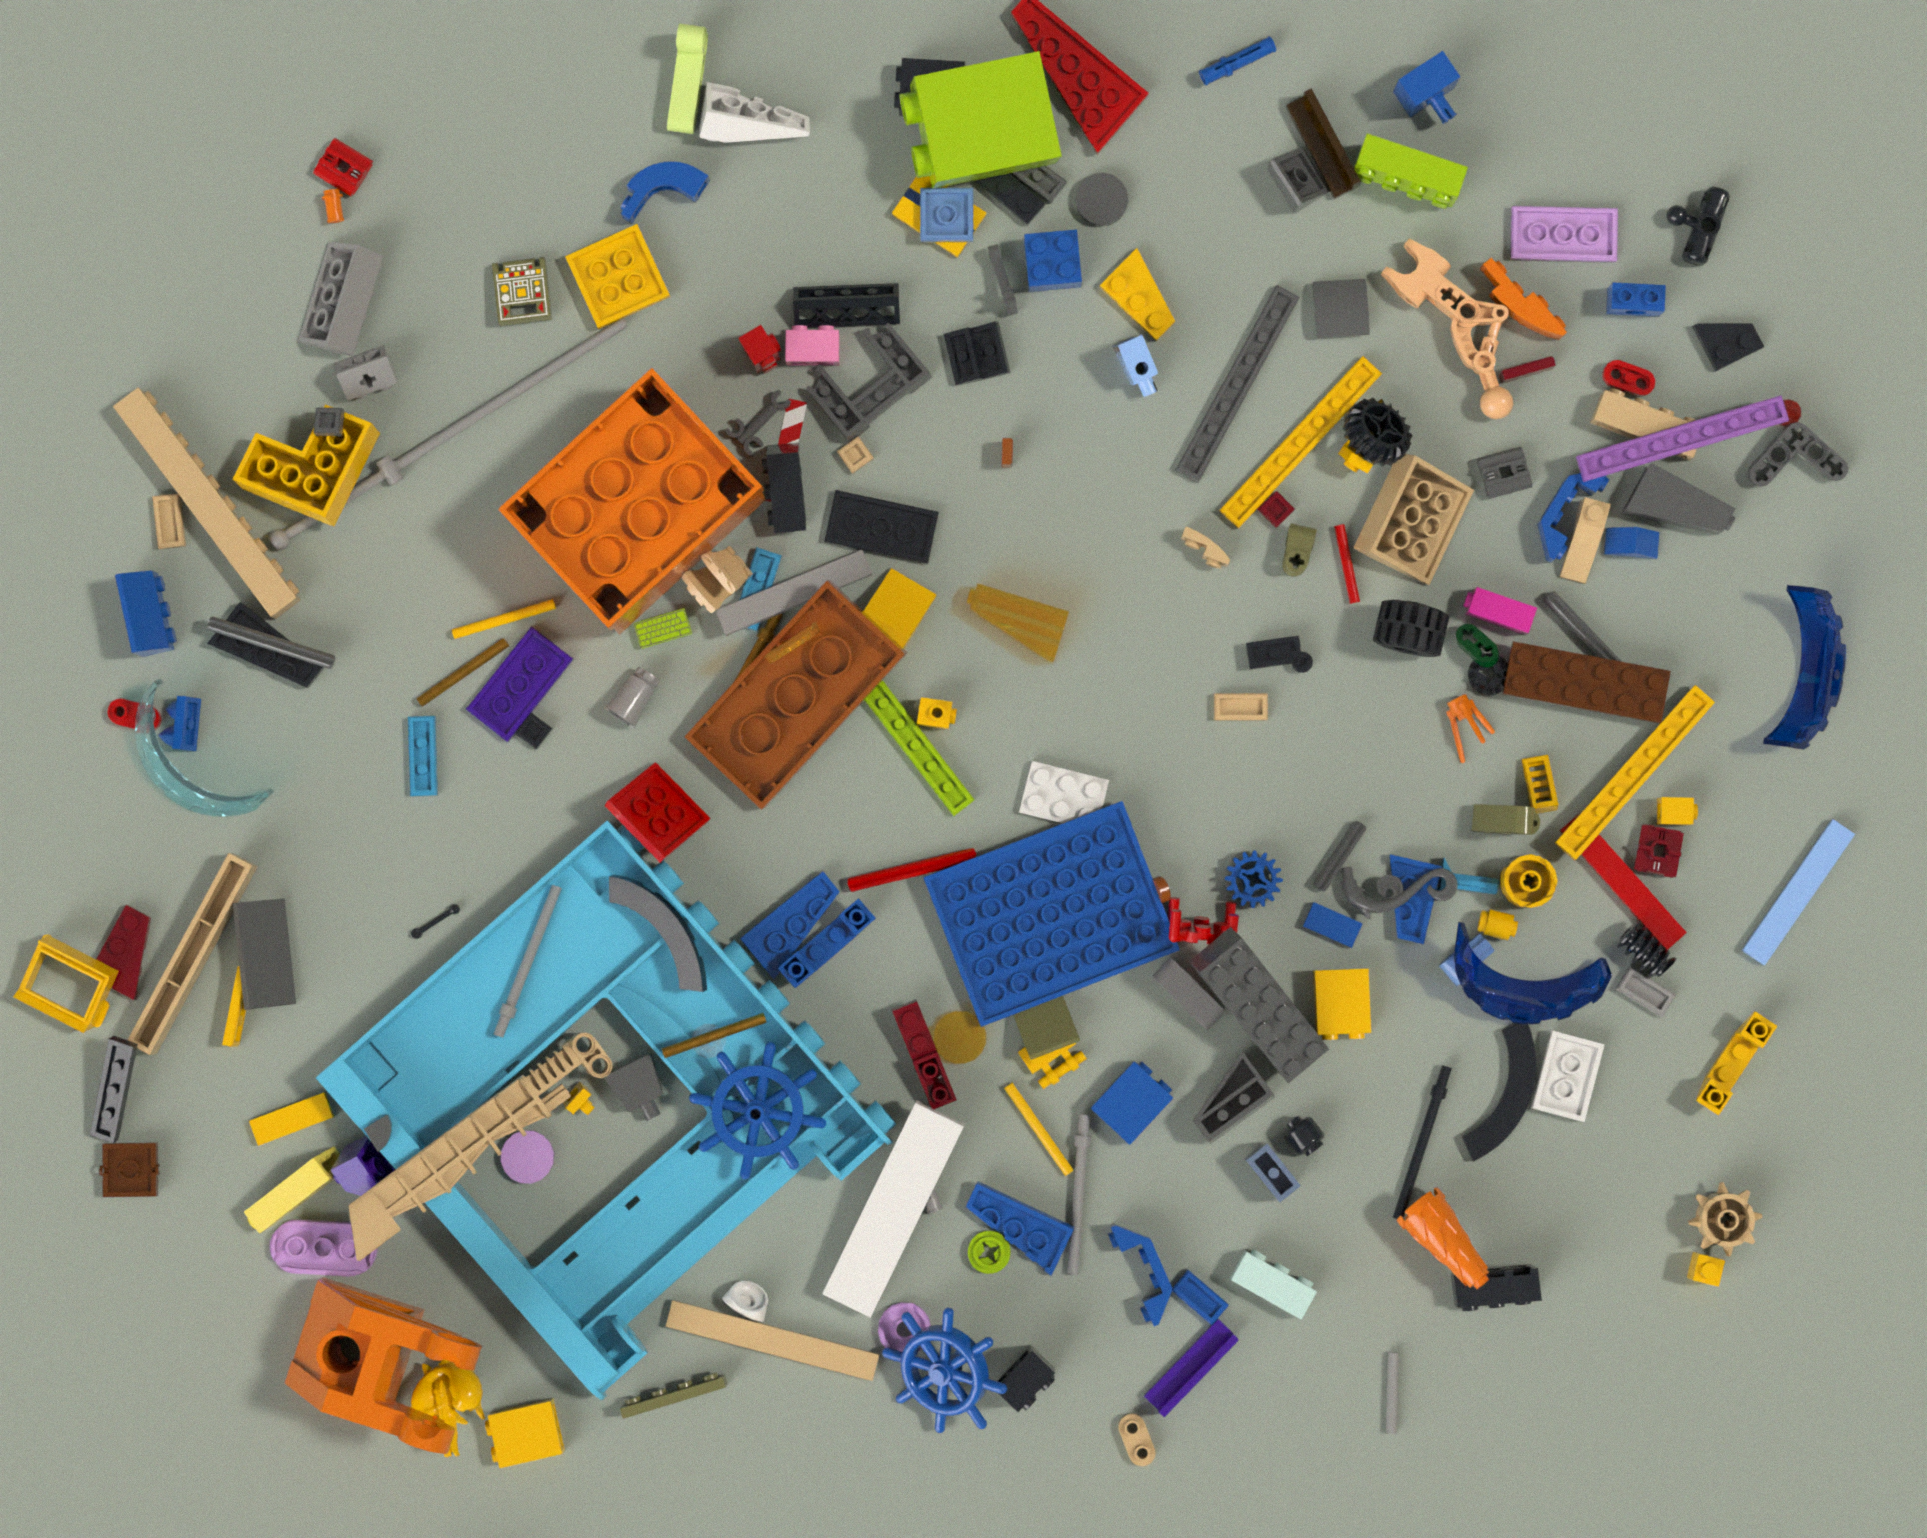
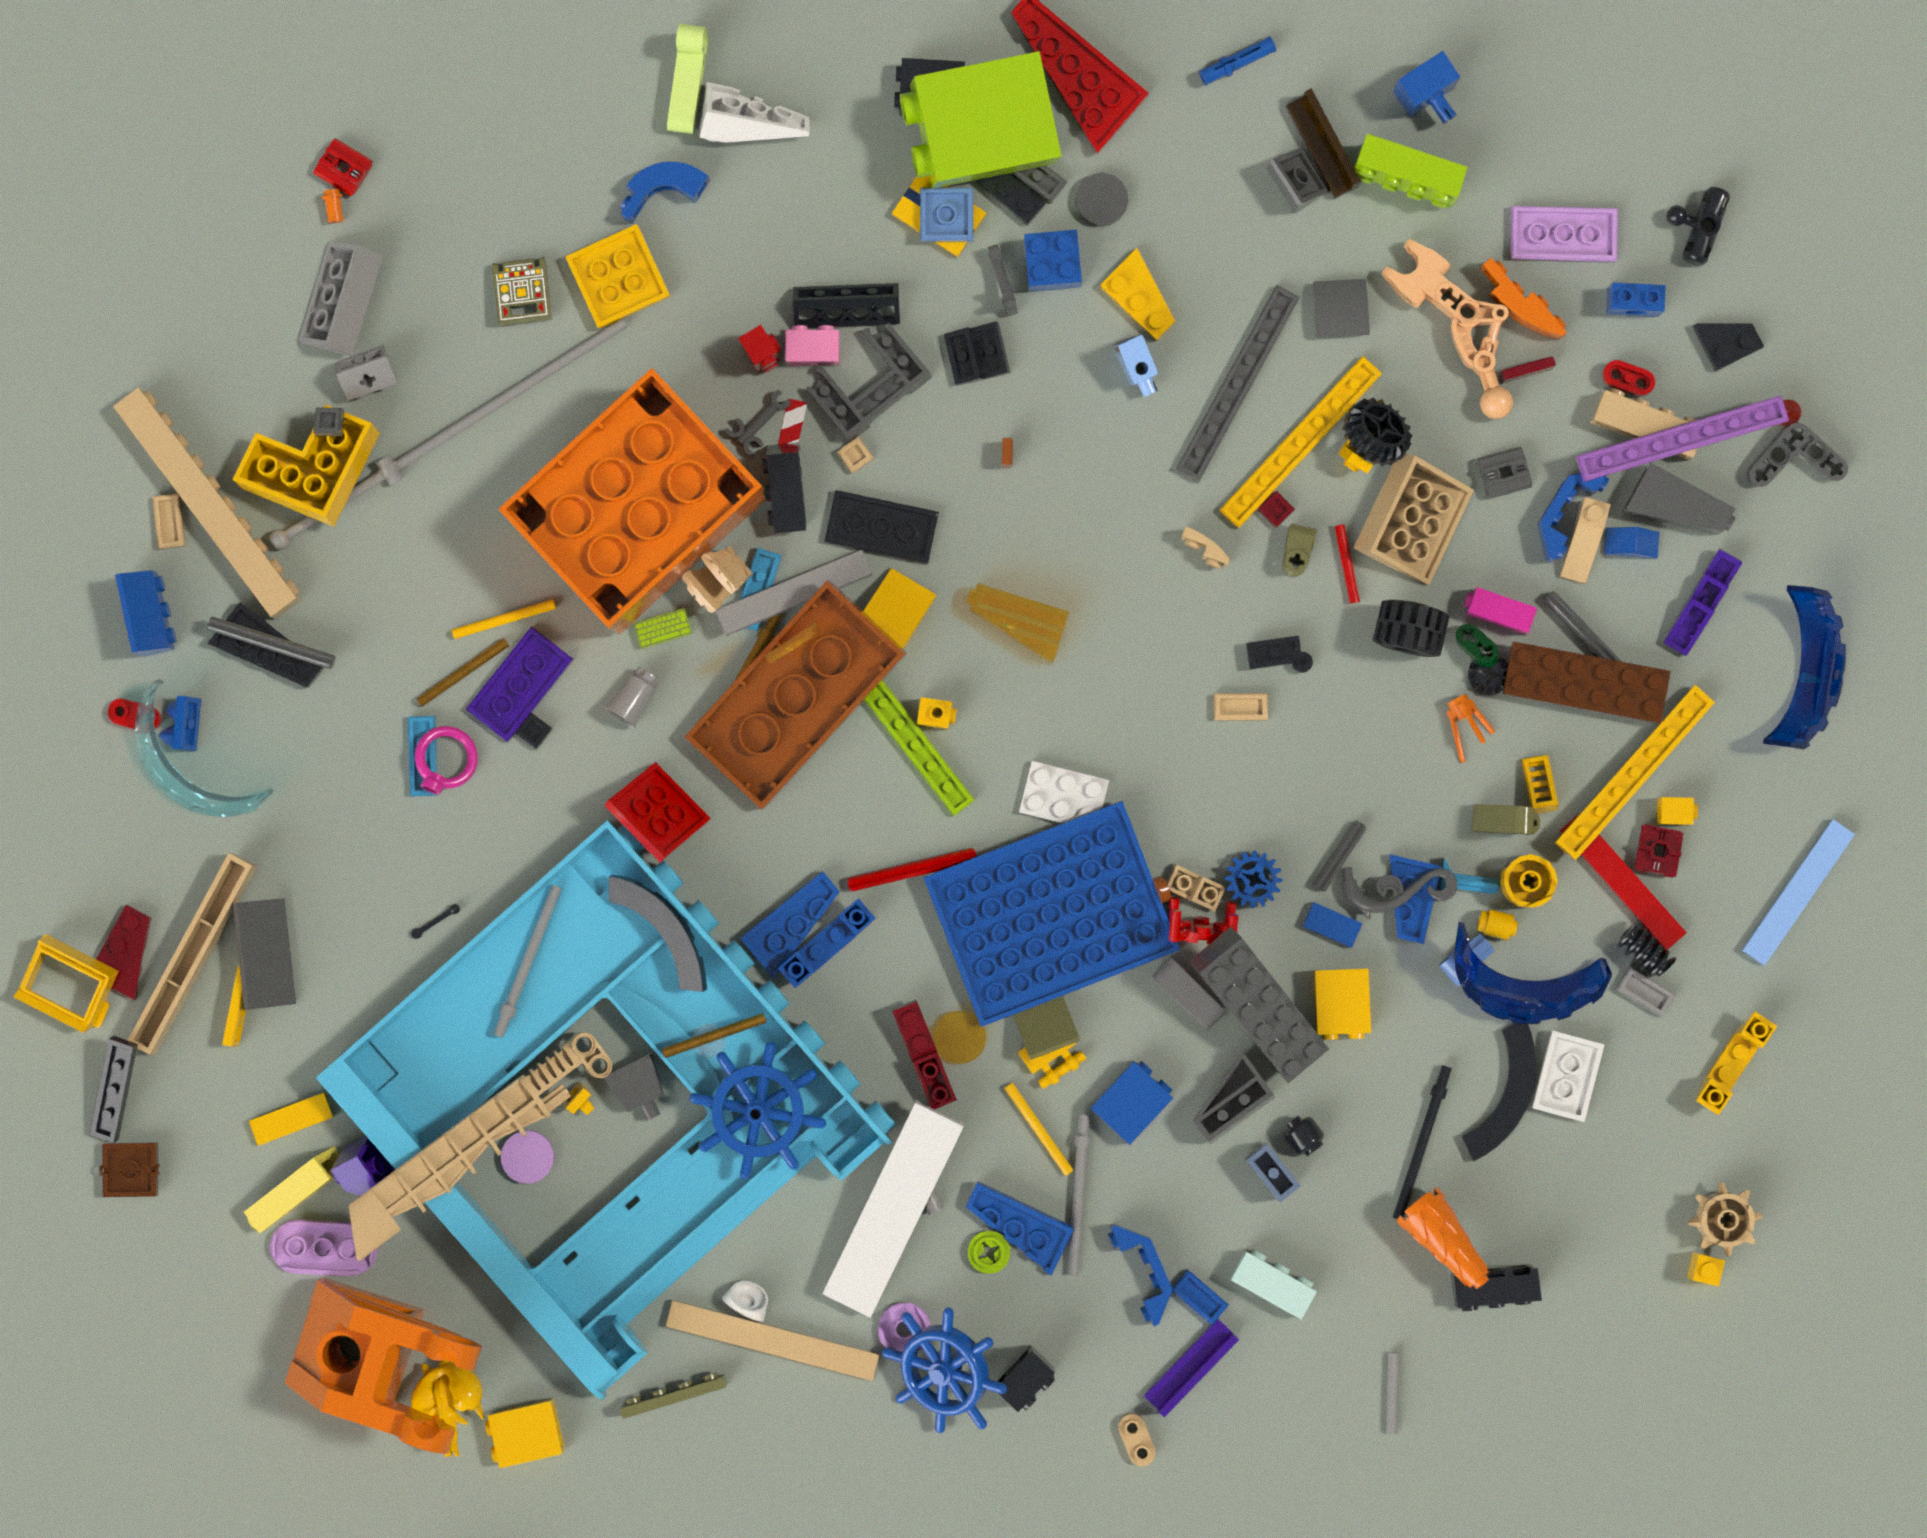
dark grey tile [364,1114,392,1152] -> none
none -> dark pink piece [415,726,478,795]
none -> tan slope [1166,864,1226,912]
none -> dark purple slope [1663,548,1743,656]

